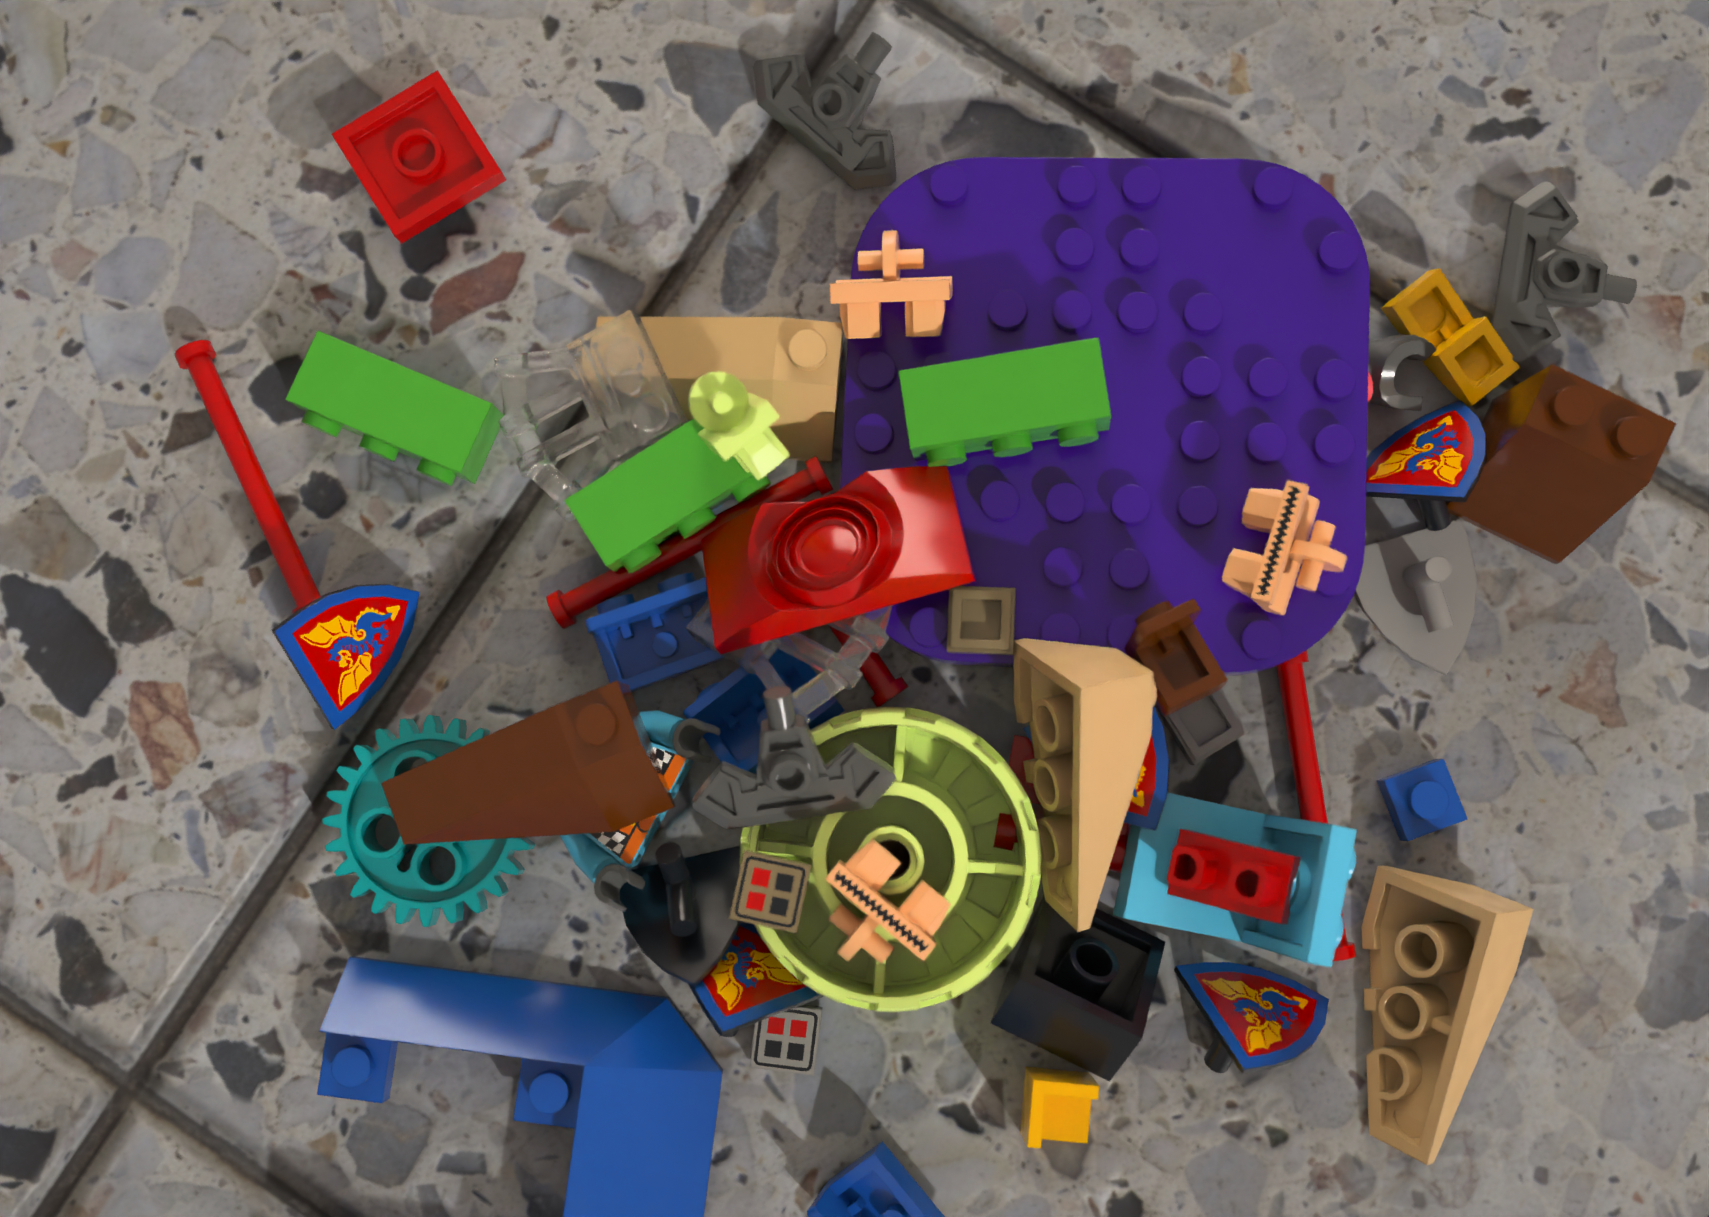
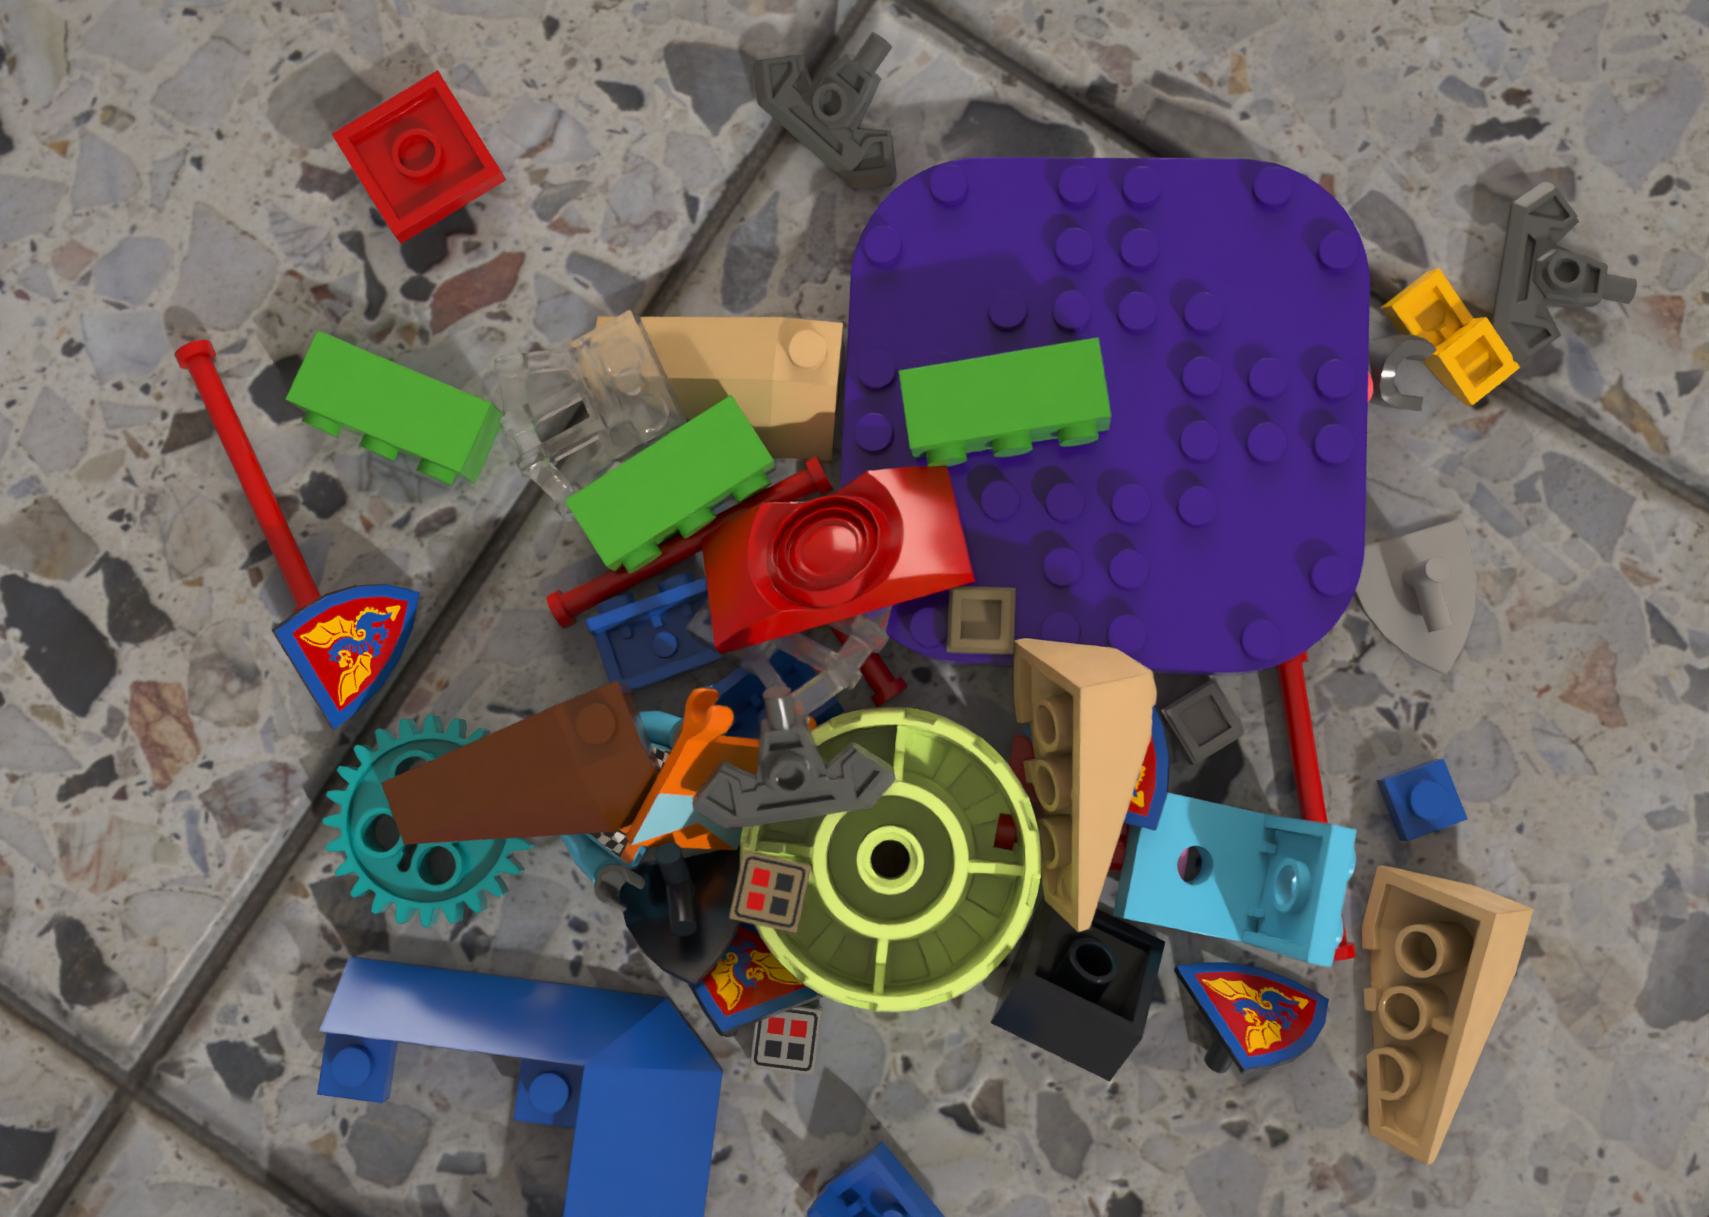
yellowish green hips [688,371,790,480] -> none
light nougat hips [825,839,951,964] -> none
light nougat hips [830,230,953,339] -> none
yellow panel [1020,1066,1099,1148] -> none
reddish brown bracket [1124,599,1228,717] -> none
red hips [1167,829,1301,924] -> none
light nougat hips [1222,480,1347,616] -> none
shield [1366,400,1487,531] -> none
reddish brown slope [1446,364,1676,564] -> none
none -> orange flag [626,688,817,850]

